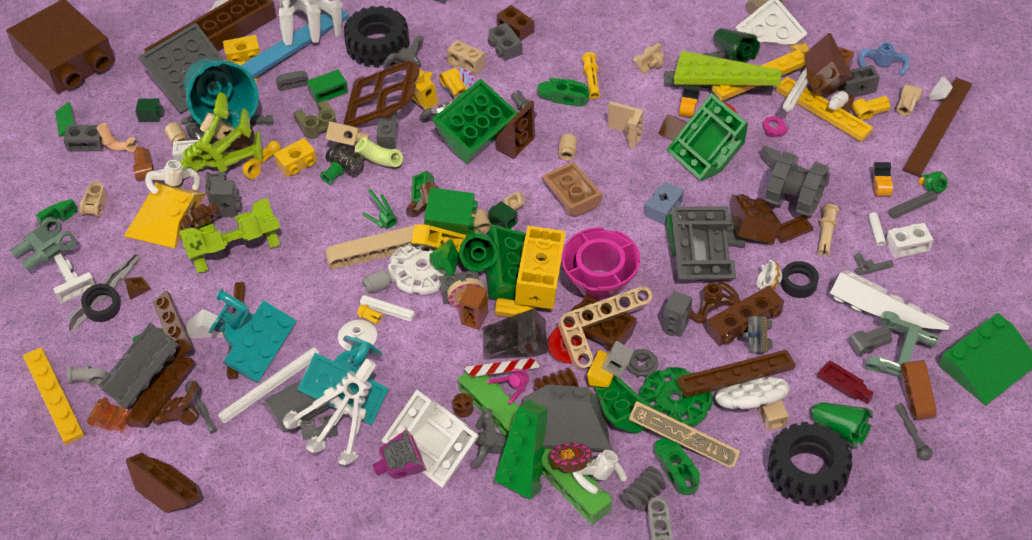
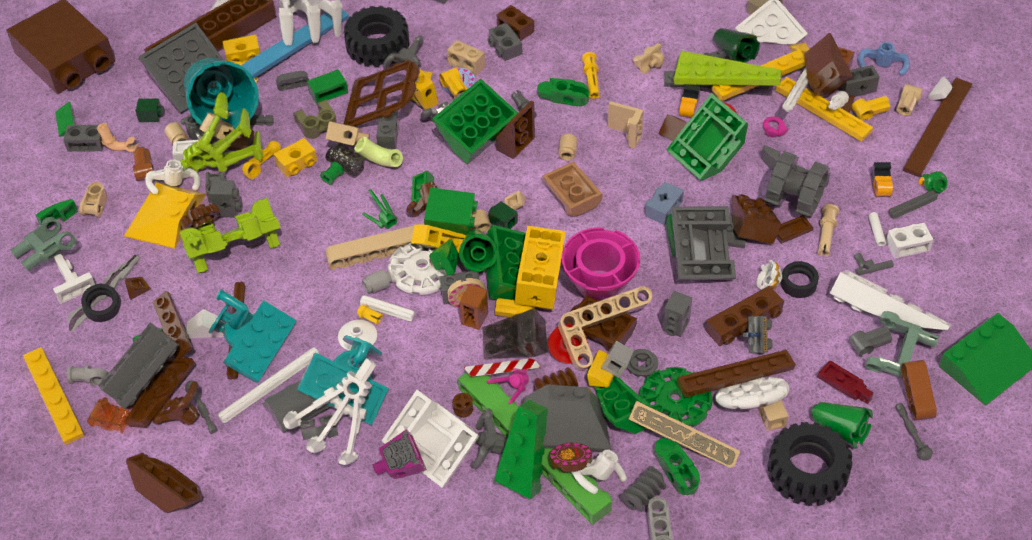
reddish brown piece [690,281,741,324] -> none

